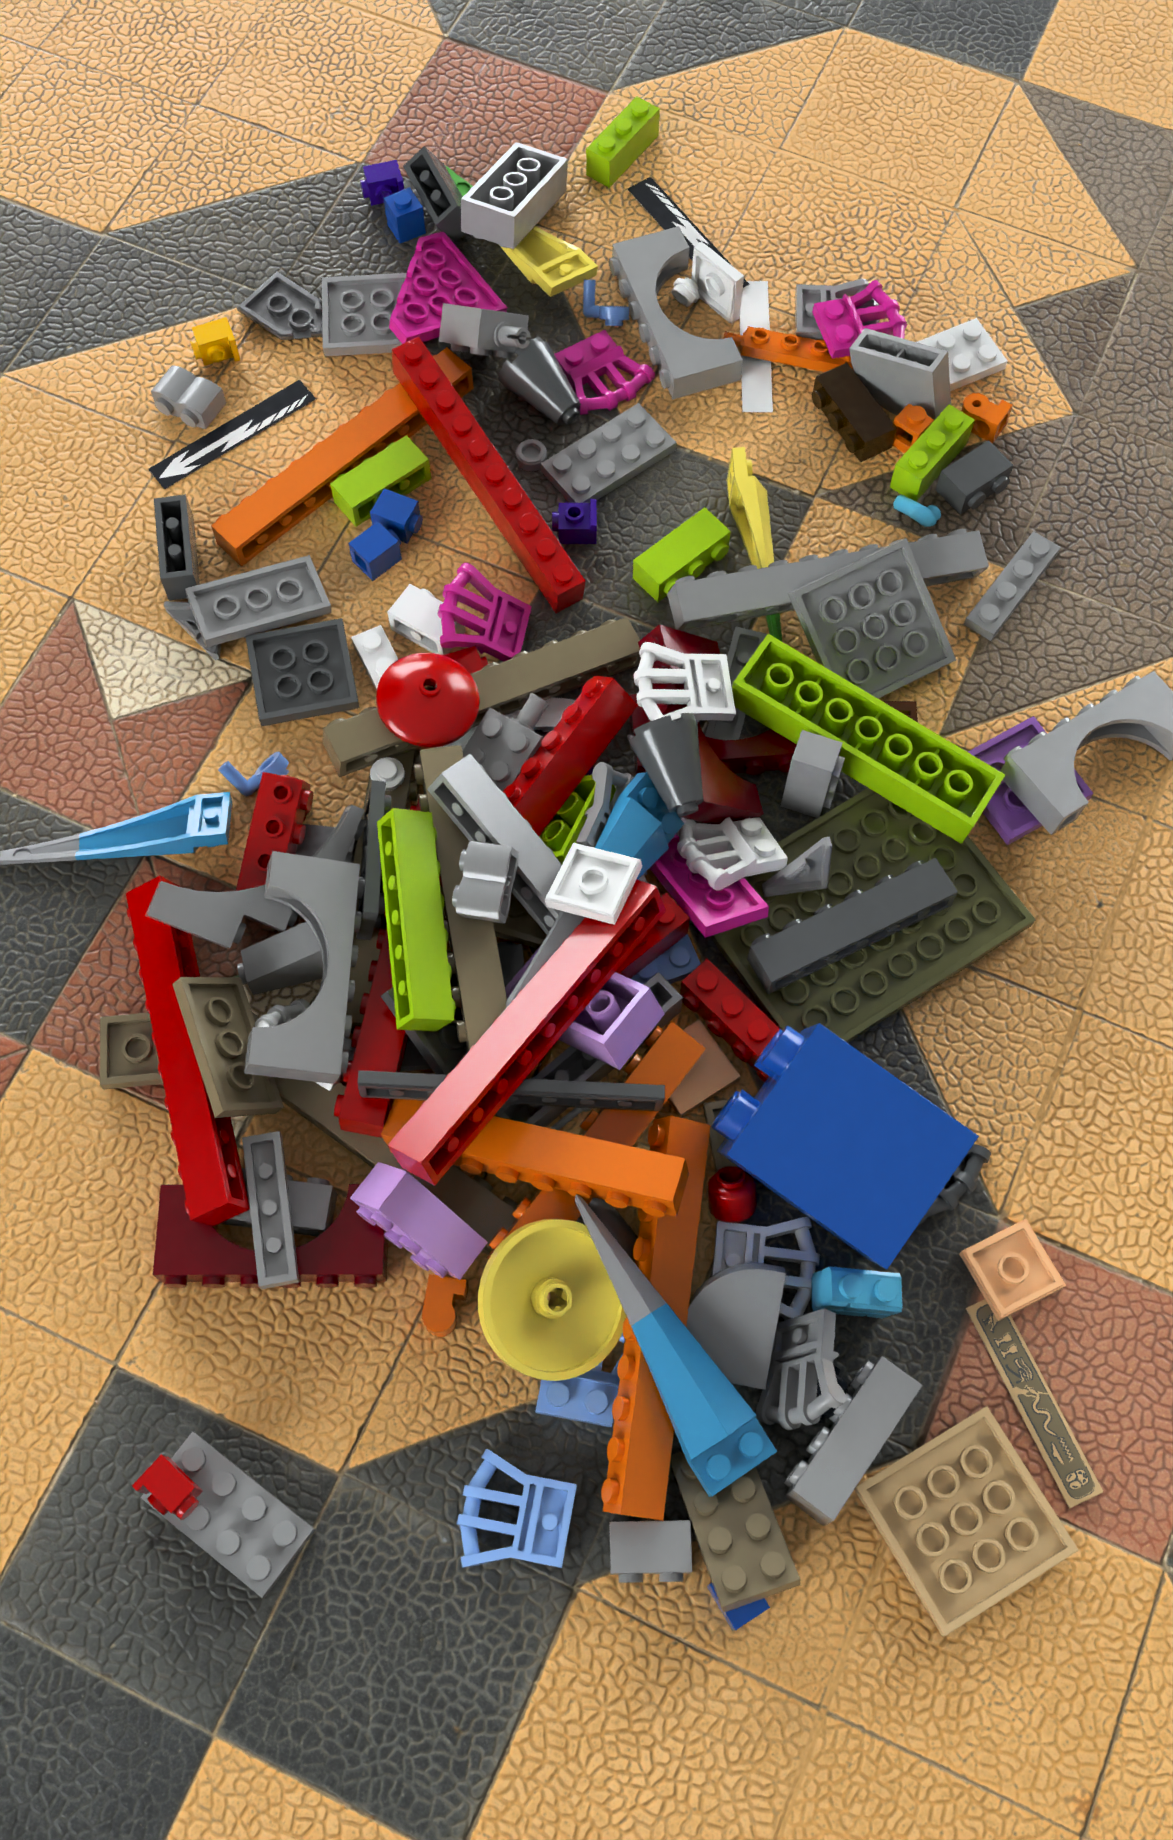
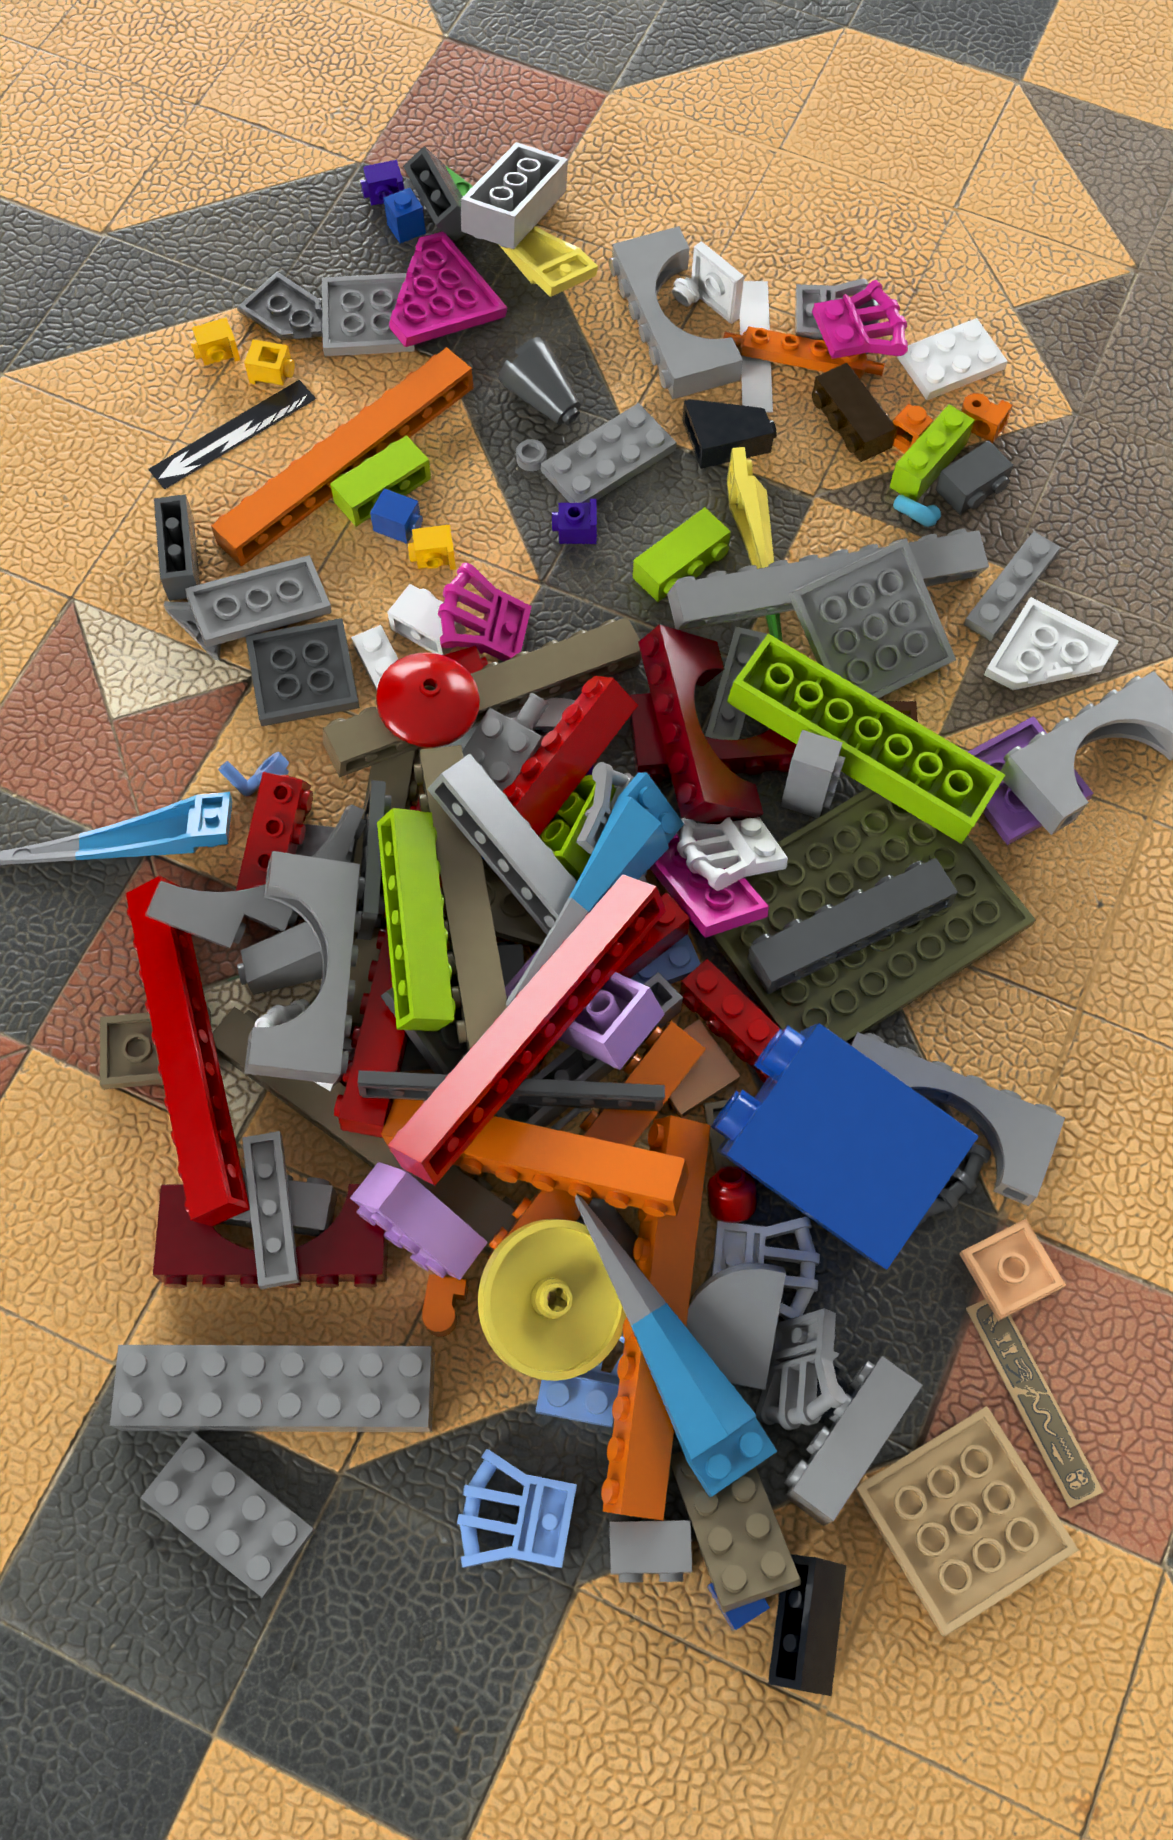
red brick [132,1454,203,1520] -> none
light grey brick [151,365,227,429] -> none
dark tan plate [172,977,284,1118] -> none
blue brick [348,522,402,581] -> none
white plate [370,757,405,791] -> none
red brick [392,336,586,613] -> none
light grey brick [439,303,531,359] -> none
light grey brick [452,841,518,924] -> none
white plate [545,843,642,925] -> none
dark pink plate [555,329,655,415] -> none
medium blue plate [583,279,629,326] -> none
lime brick [586,96,660,188] -> none
black sticker [627,177,750,288] -> none
dark grey cone [627,713,703,816] -> none
white plate [633,642,736,723] -> none
light grey tile [762,837,832,897] -> none
medium azure brick [811,1266,903,1318] -> none
light grey brick [849,328,951,420] -> none
none -> light grey brick [110,1345,435,1432]
none -> yellow brick [244,339,295,386]
none -> yellow brick [407,524,456,570]
none -> black slope [682,399,777,469]
none -> black brick [768,1554,846,1696]
none -> light grey arch [851,1032,1065,1206]
none -> white plate [984,597,1119,690]

